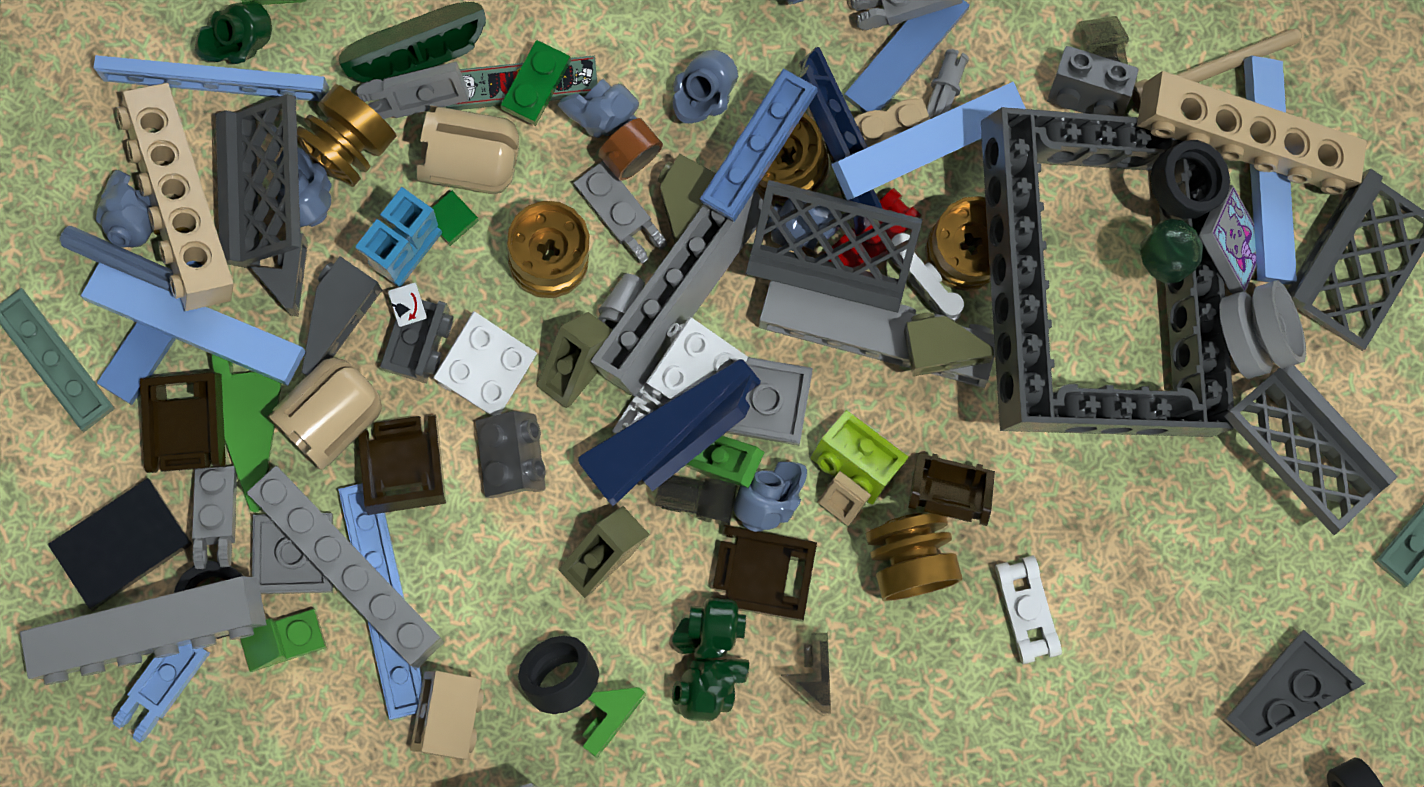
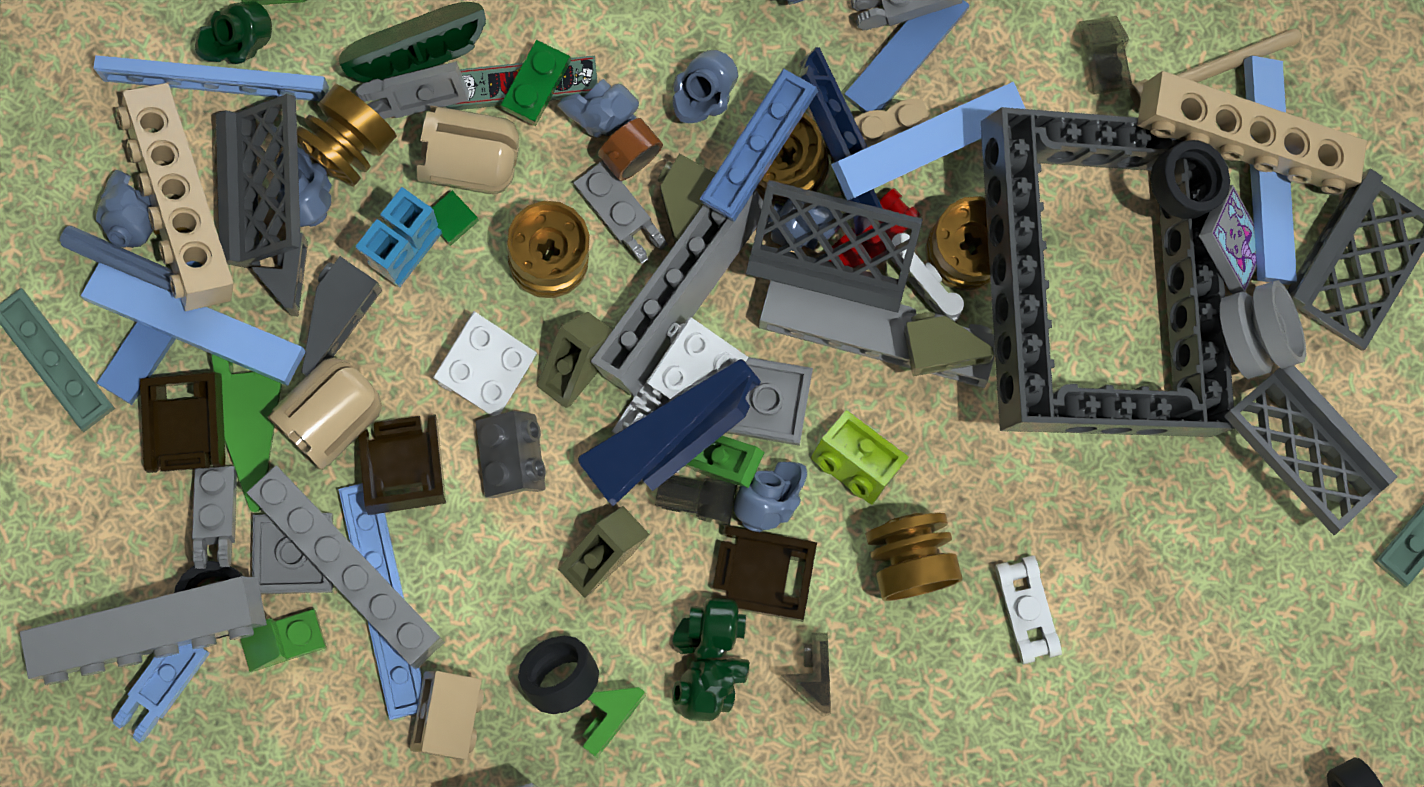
black tile [48,478,192,611] -> none
dark grey bracket [380,299,454,384] -> none
white sticker [388,283,427,327] -> none
light grey cone [598,273,645,330] -> none
tan tile [817,471,871,526] -> none
dark brown container [908,453,995,526] -> none
light grey axle [926,49,969,119] -> none
dark grey bracket [1047,46,1139,116] -> none
clear green hair [1139,218,1203,283] -> none
dark grey wing [1224,630,1366,747] -> none

